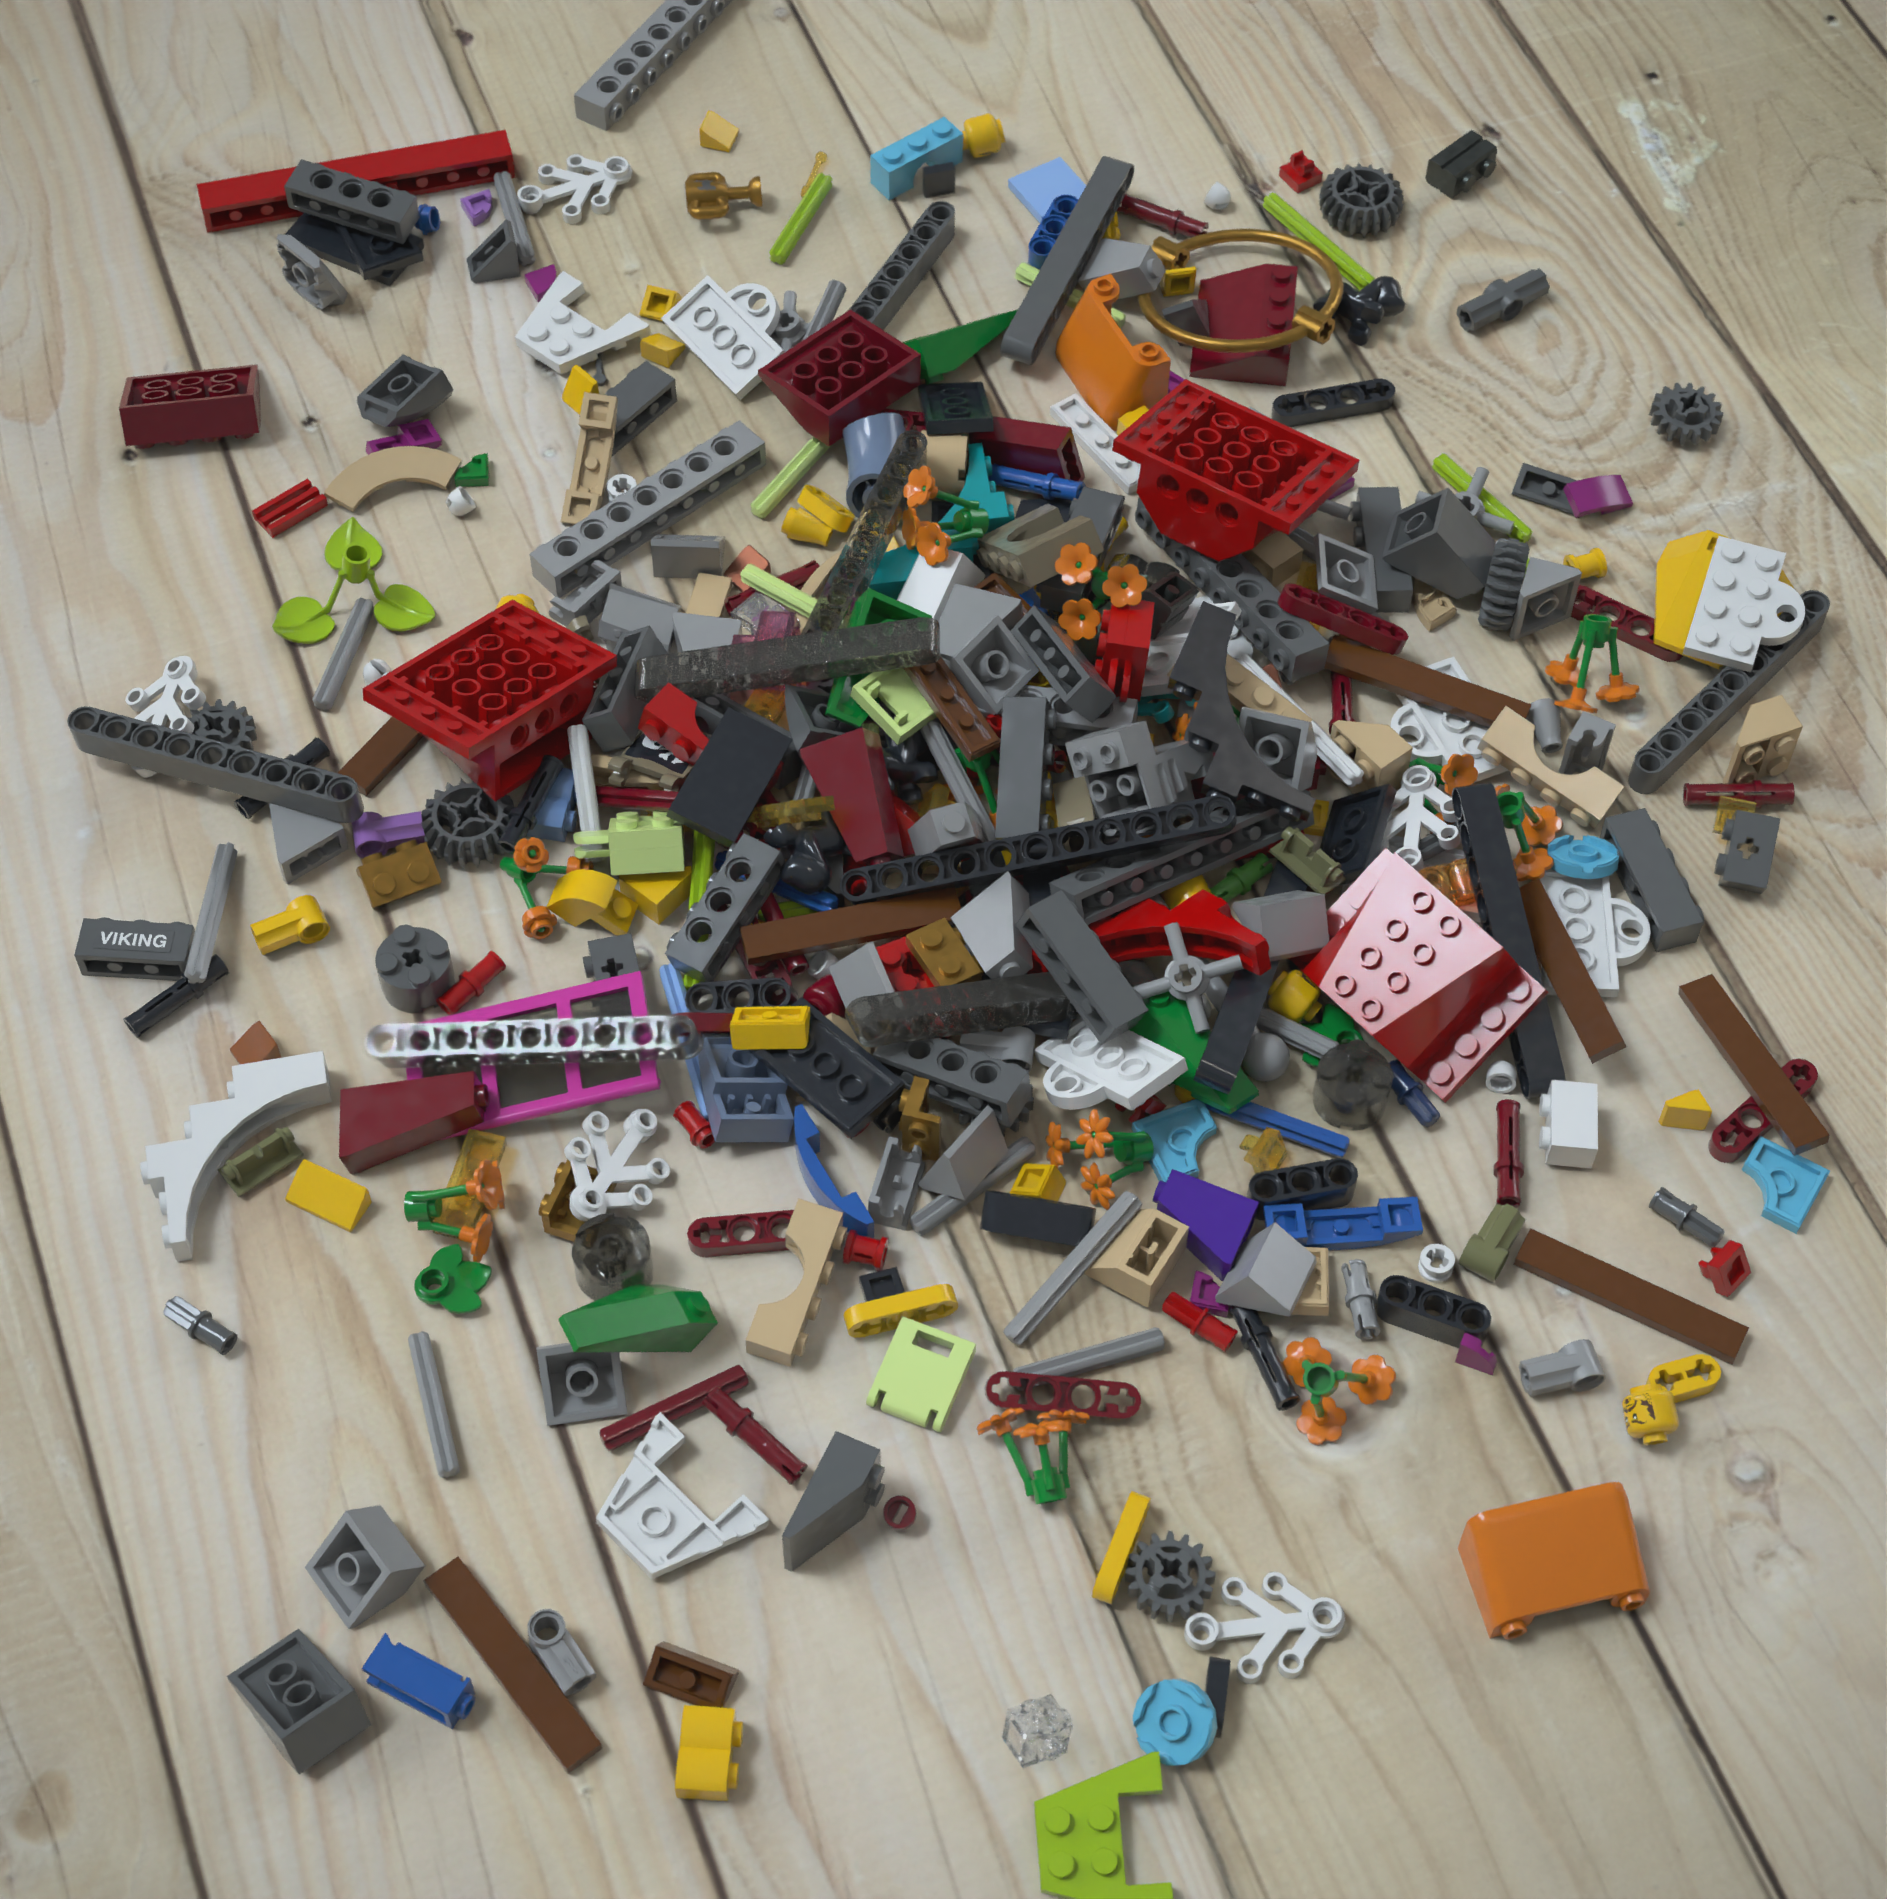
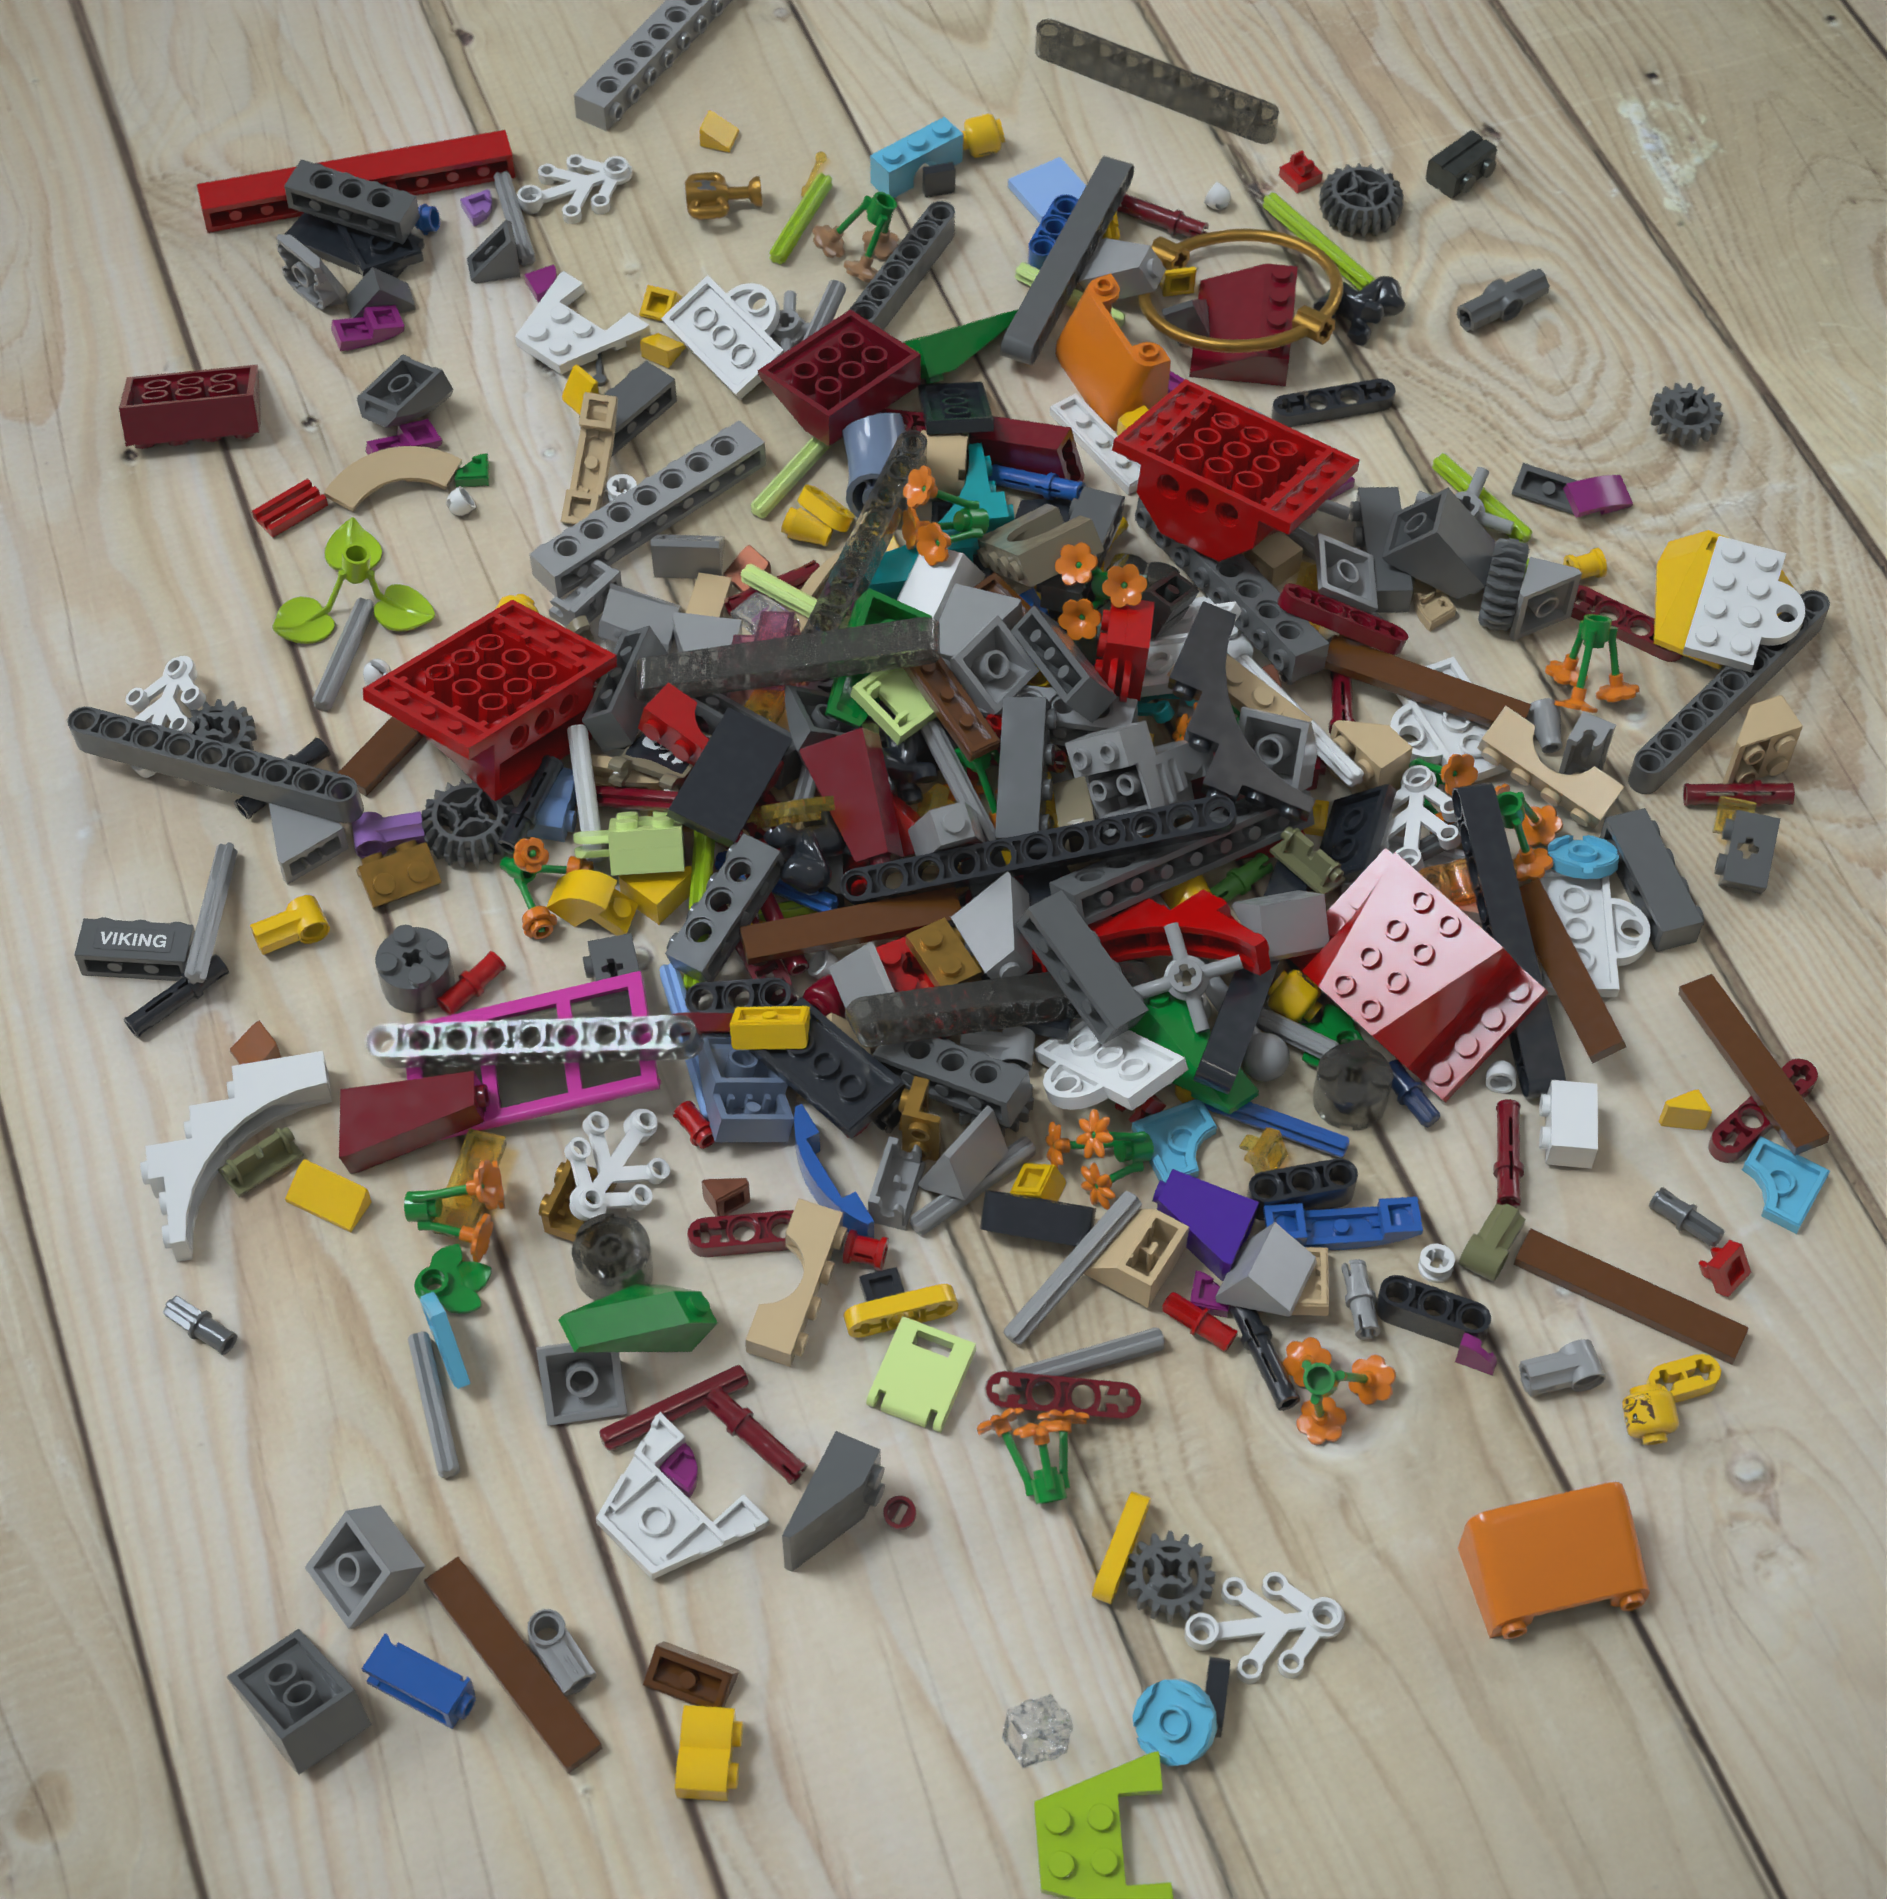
none -> magenta slope [331,305,405,351]
none -> dark grey slope [346,267,416,318]
none -> medium azure tile [419,1292,471,1389]
none -> magenta tile [658,1443,698,1498]
none -> copper slope [701,1178,750,1216]
none -> plant [812,192,899,283]
none -> clear smoke beam [1035,19,1279,144]

